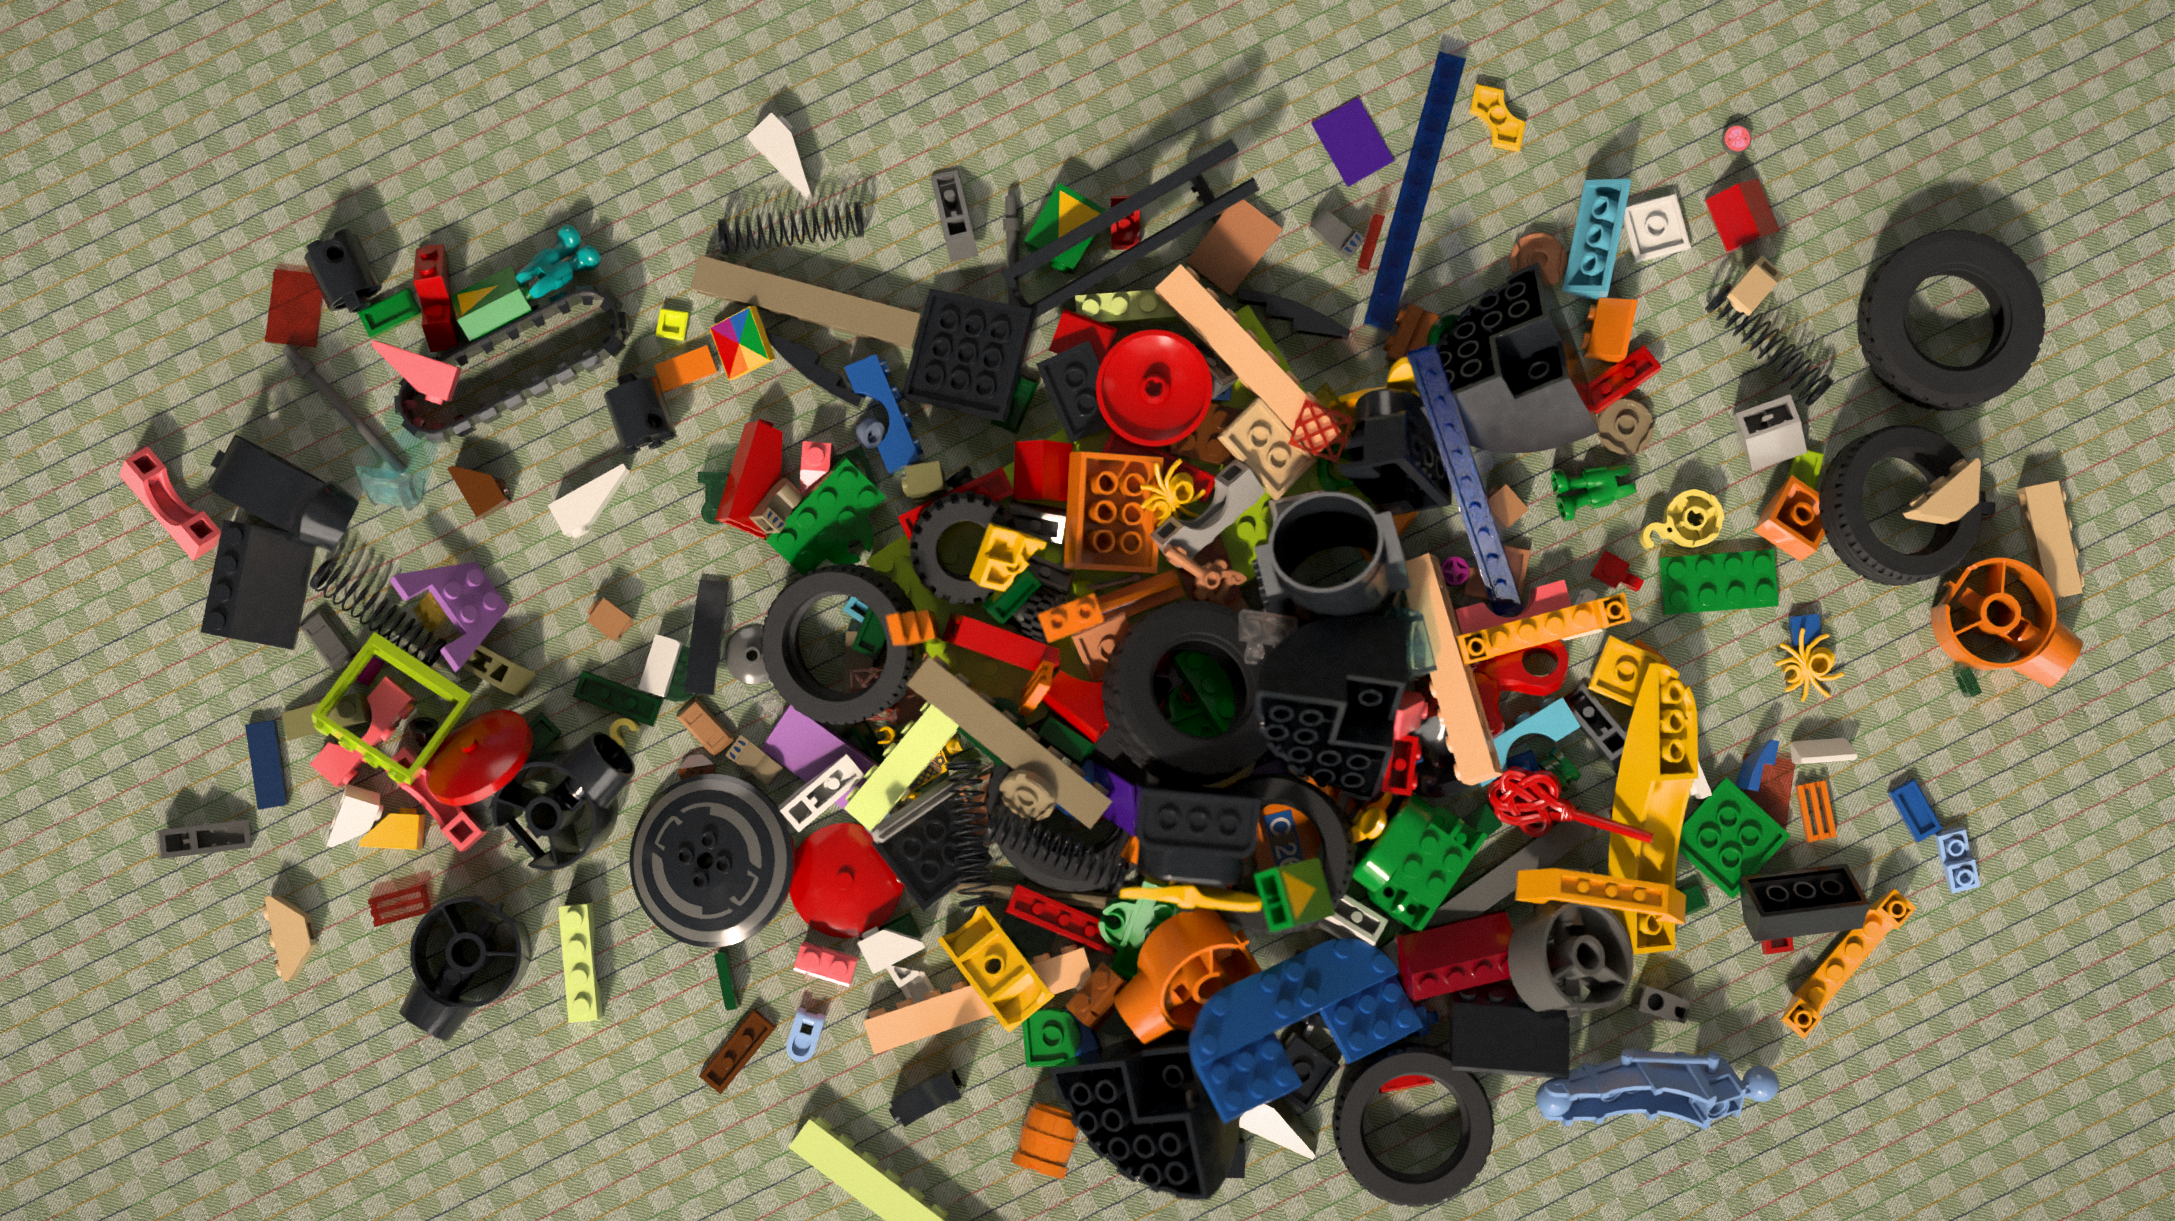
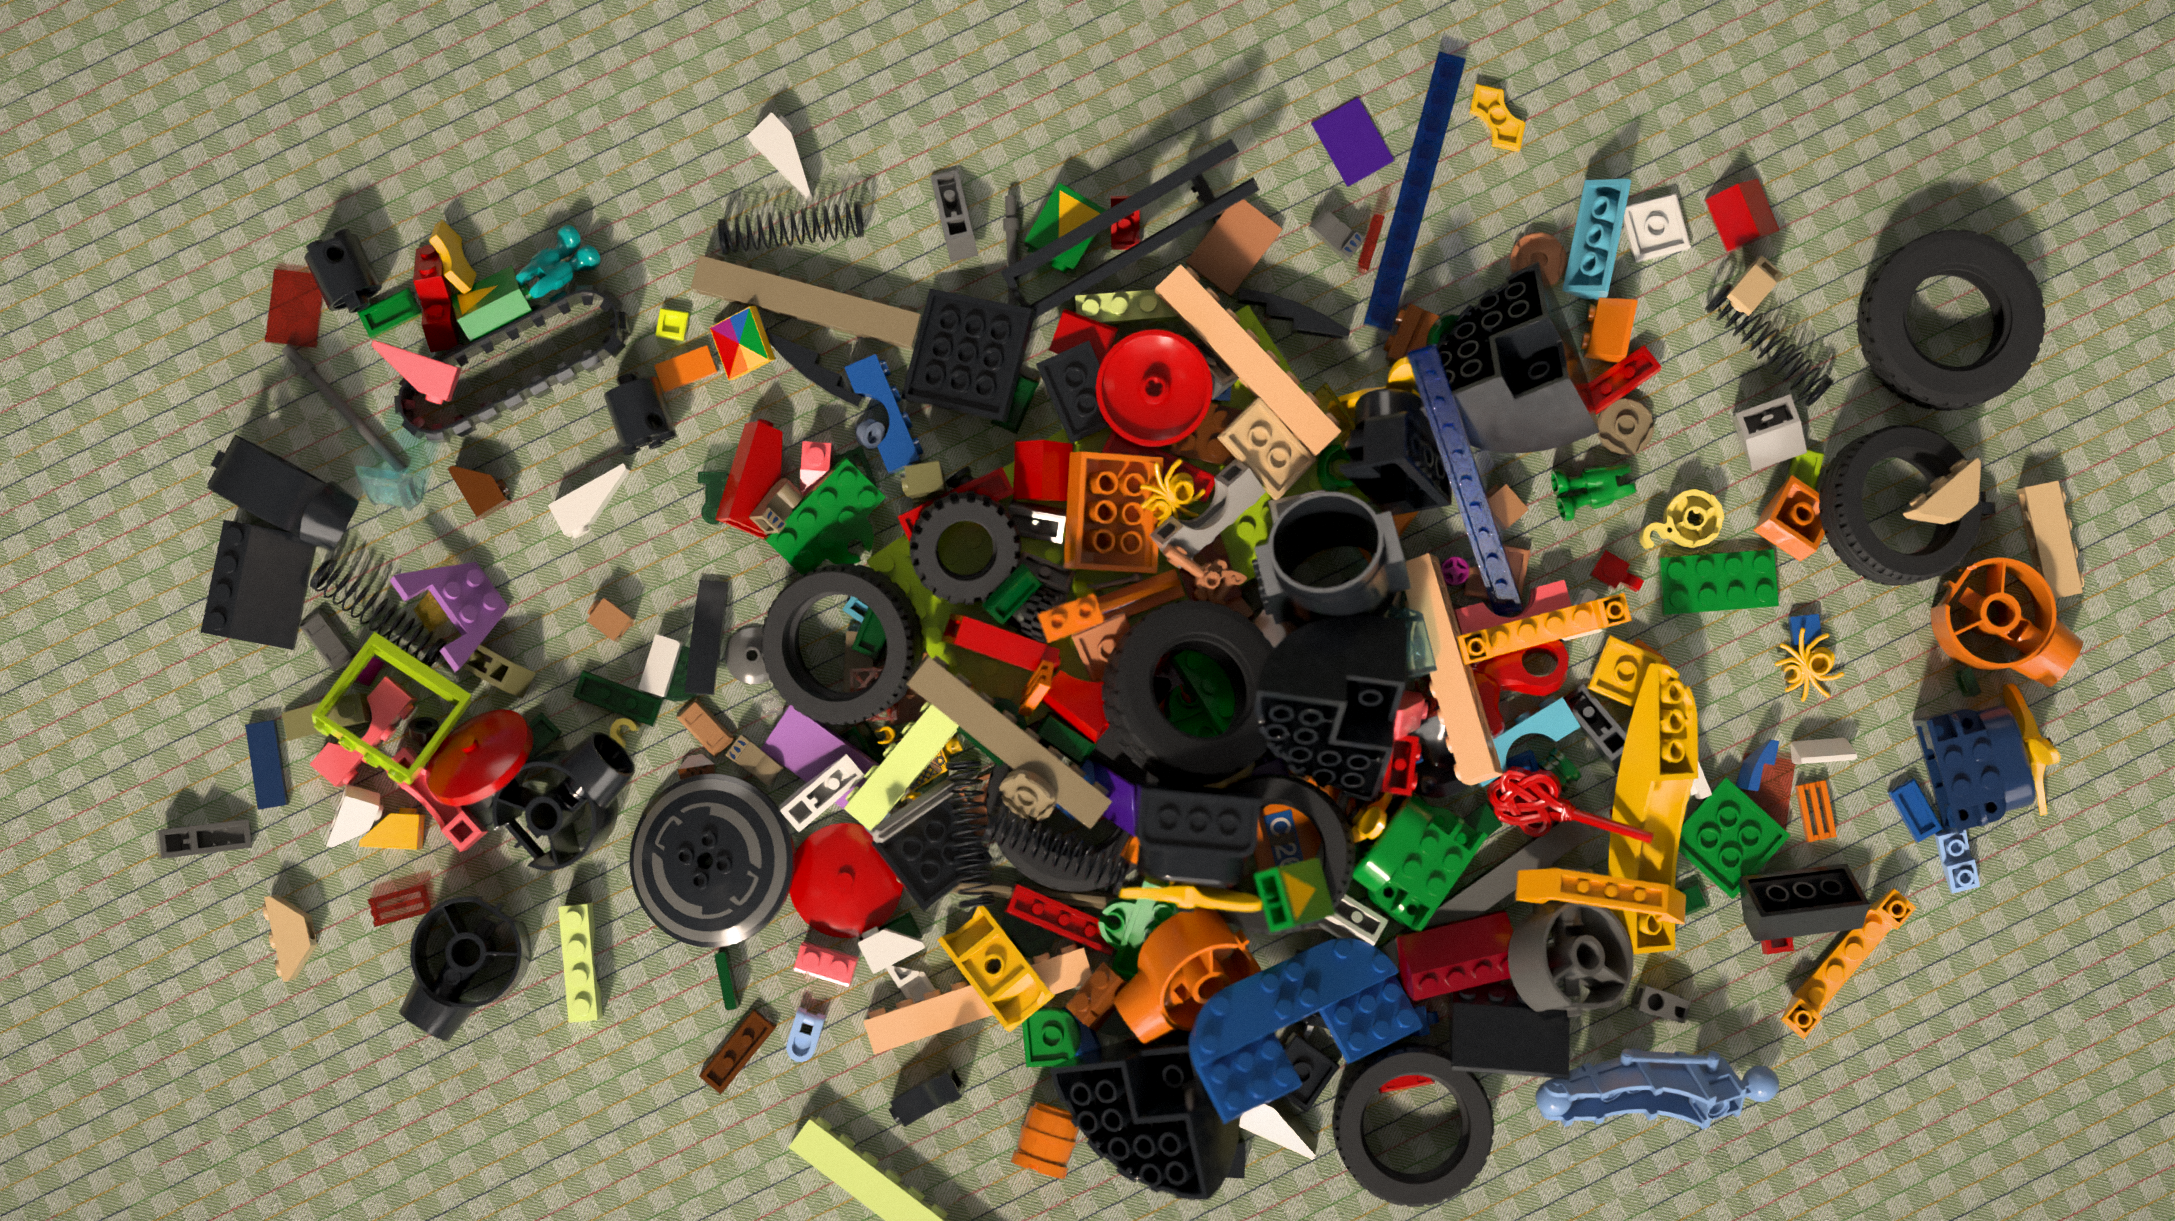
coral arch [119,446,221,561] -> none
orange slope [886,609,941,645] -> none
yellow slope [970,523,1047,591] -> none
clear plate [1239,609,1298,665] -> none
clear red window [1288,399,1354,463] -> none
tile [1721,124,1752,155] -> none
none -> yellow tile [429,220,477,294]
none -> dark blue brick [1912,683,2060,834]

